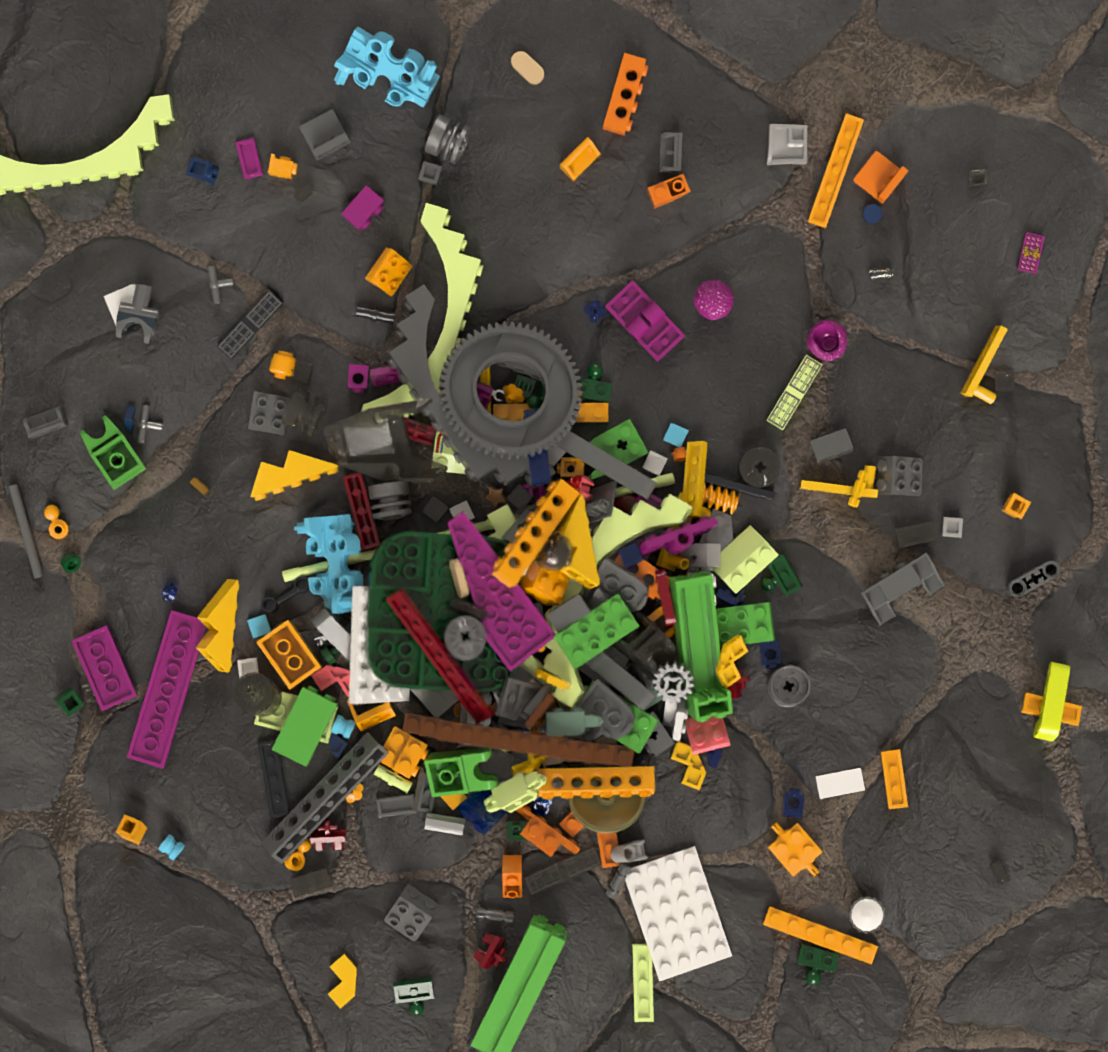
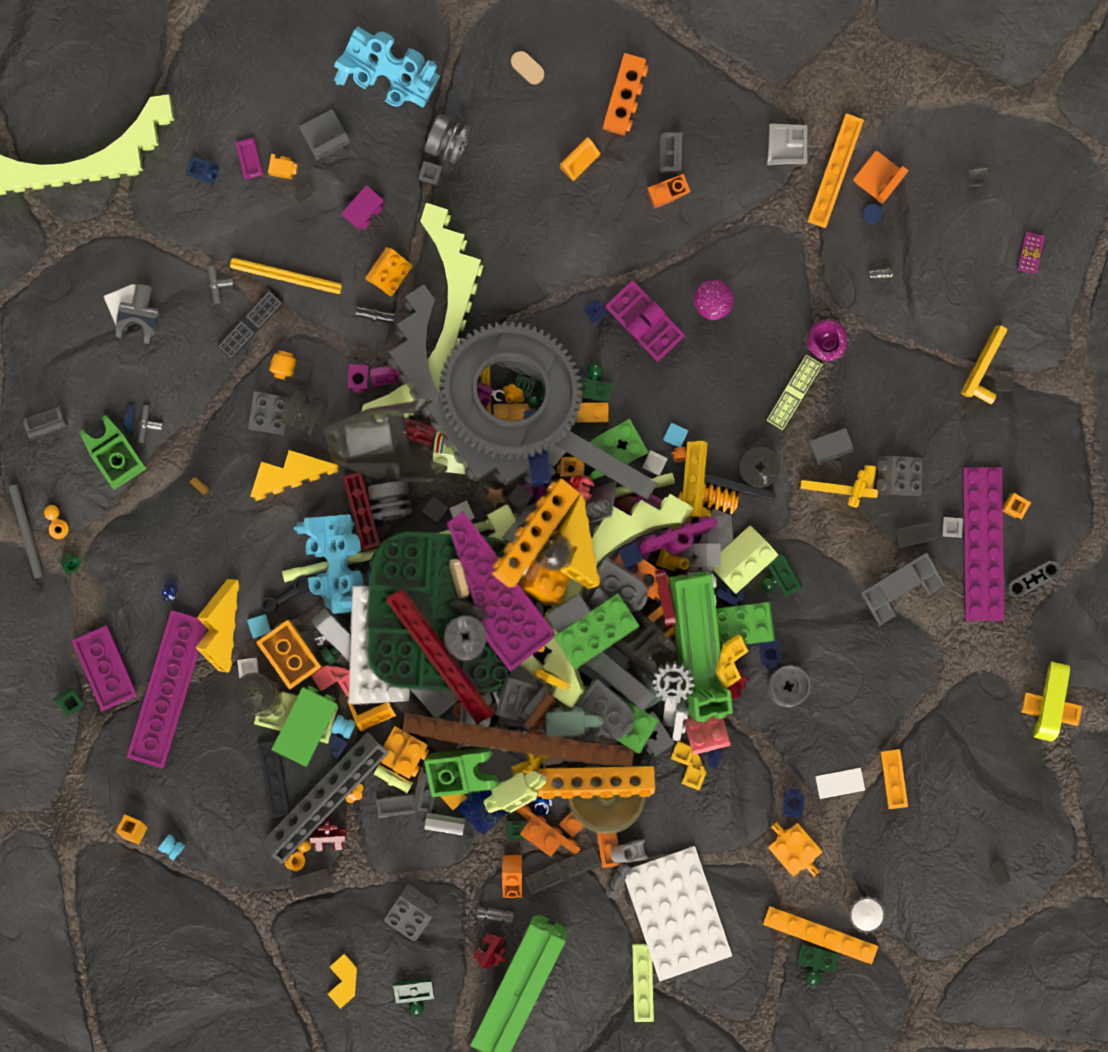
none -> yellow axle [230,258,342,294]
none -> magenta plate [963,467,1004,621]

